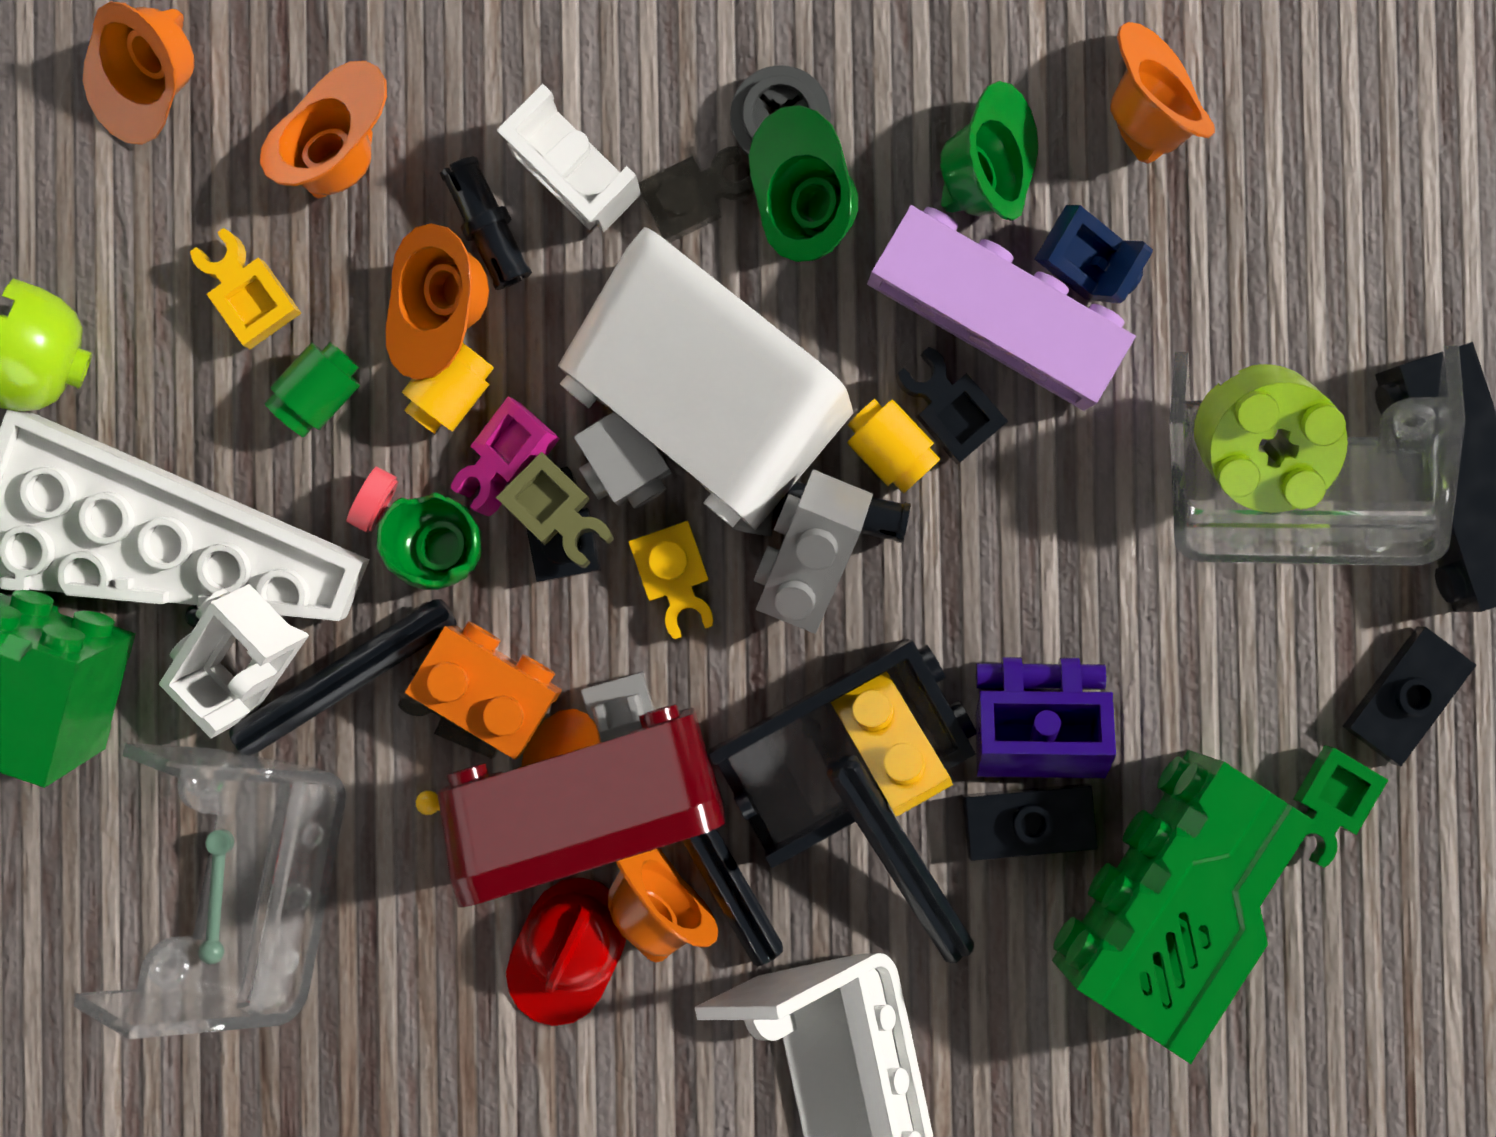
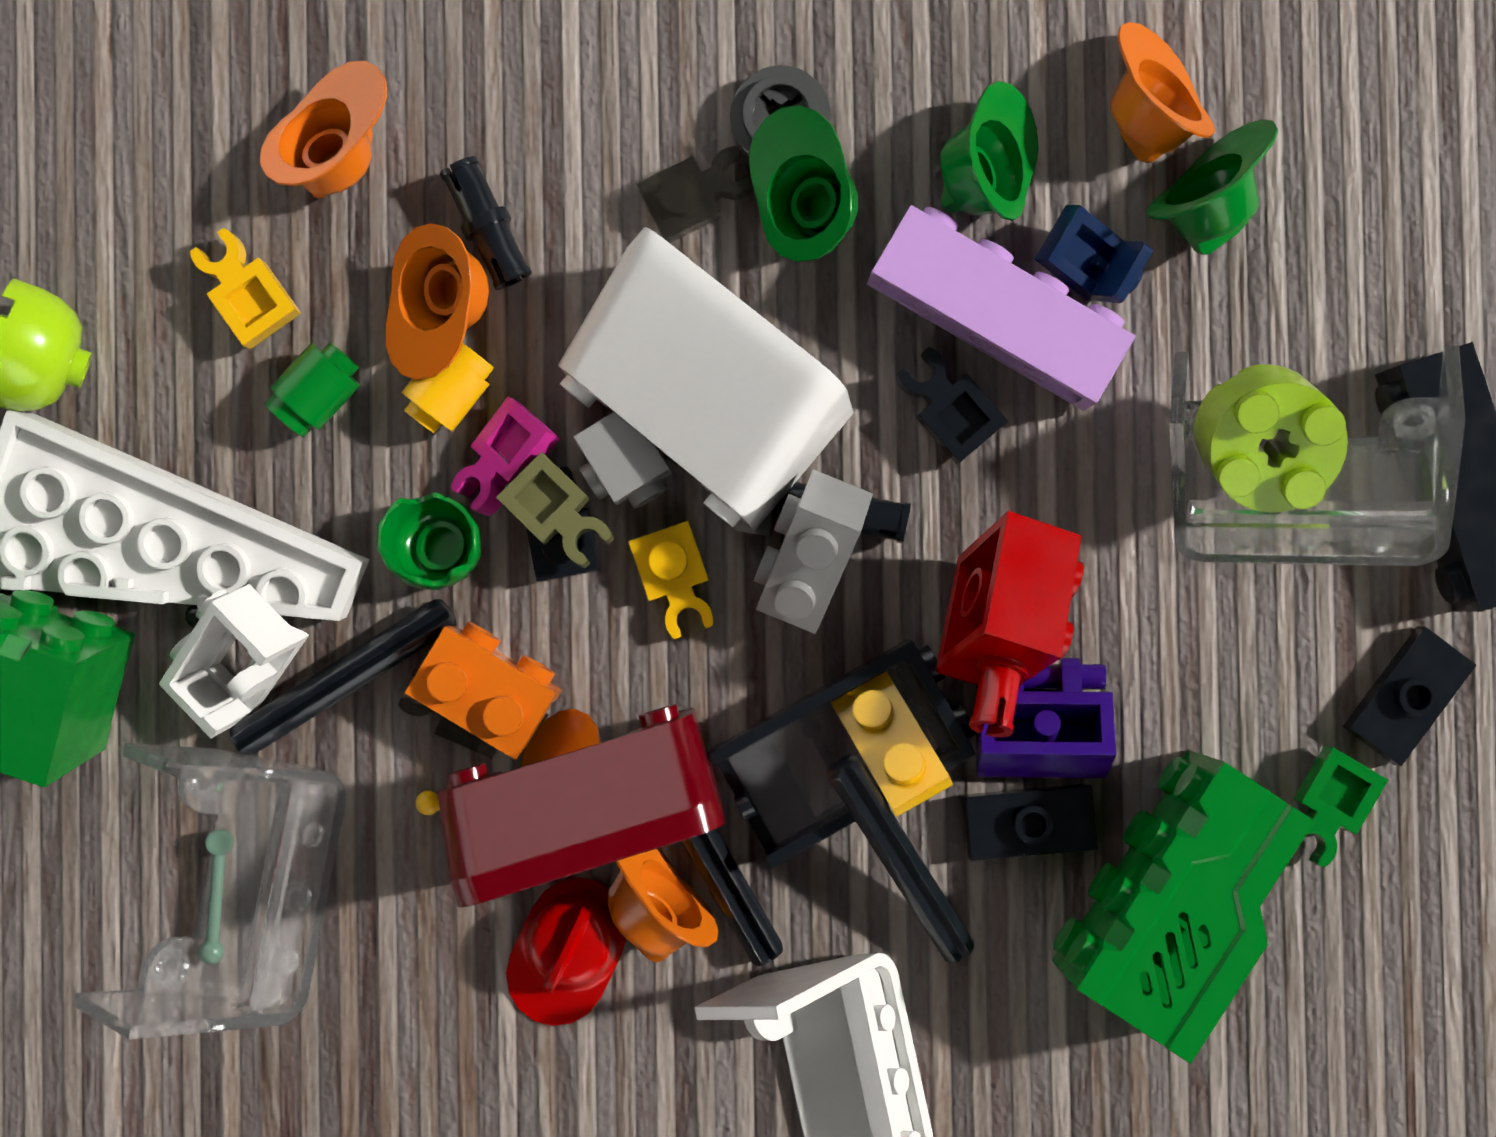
orange piece [83,1,194,145] -> none
coral tile [346,466,398,533] -> none
white window [497,84,641,232] -> none
light grey tile [581,672,654,742] -> none
yellow brick [847,399,940,494] -> none
none -> red brick [935,510,1084,738]
none -> green piece [1147,119,1278,255]

